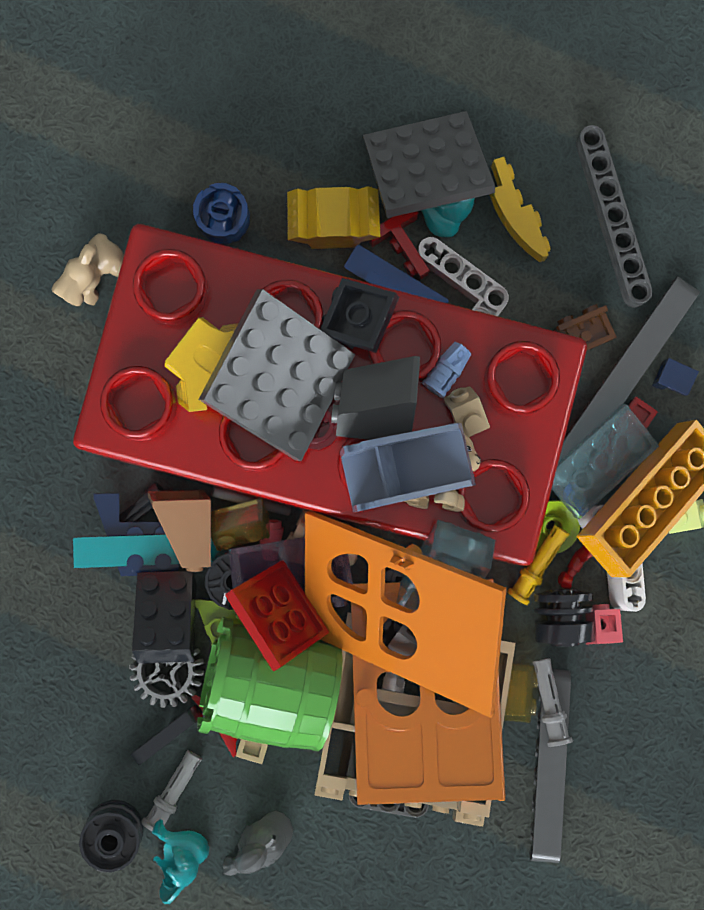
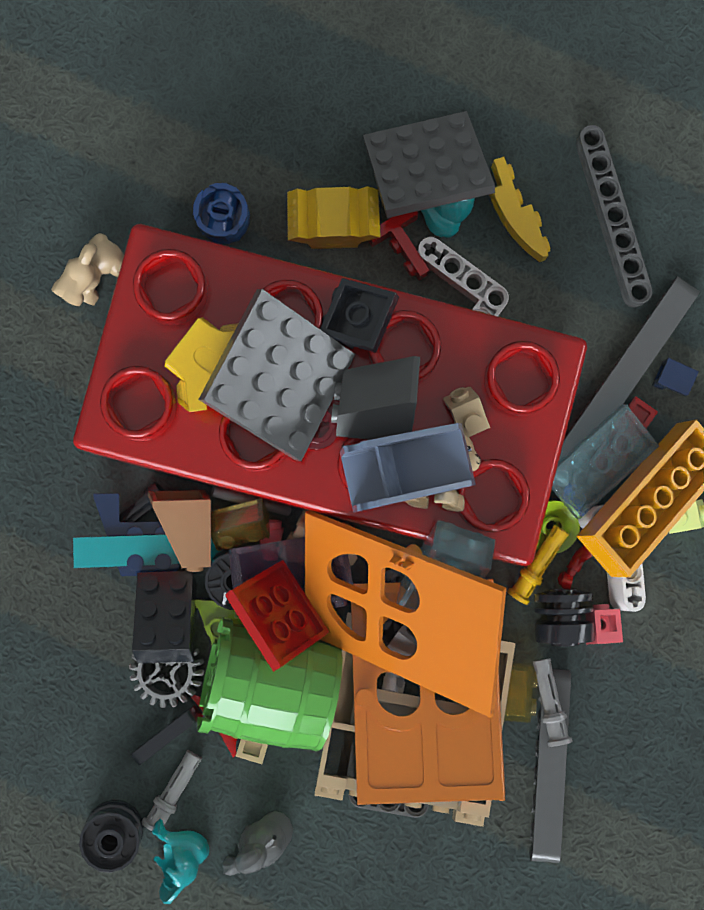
blue bracket [344,245,448,303] -> none
light blue hinge [421,342,471,398] -> none
reddish brown bracket [553,304,616,351] -> none

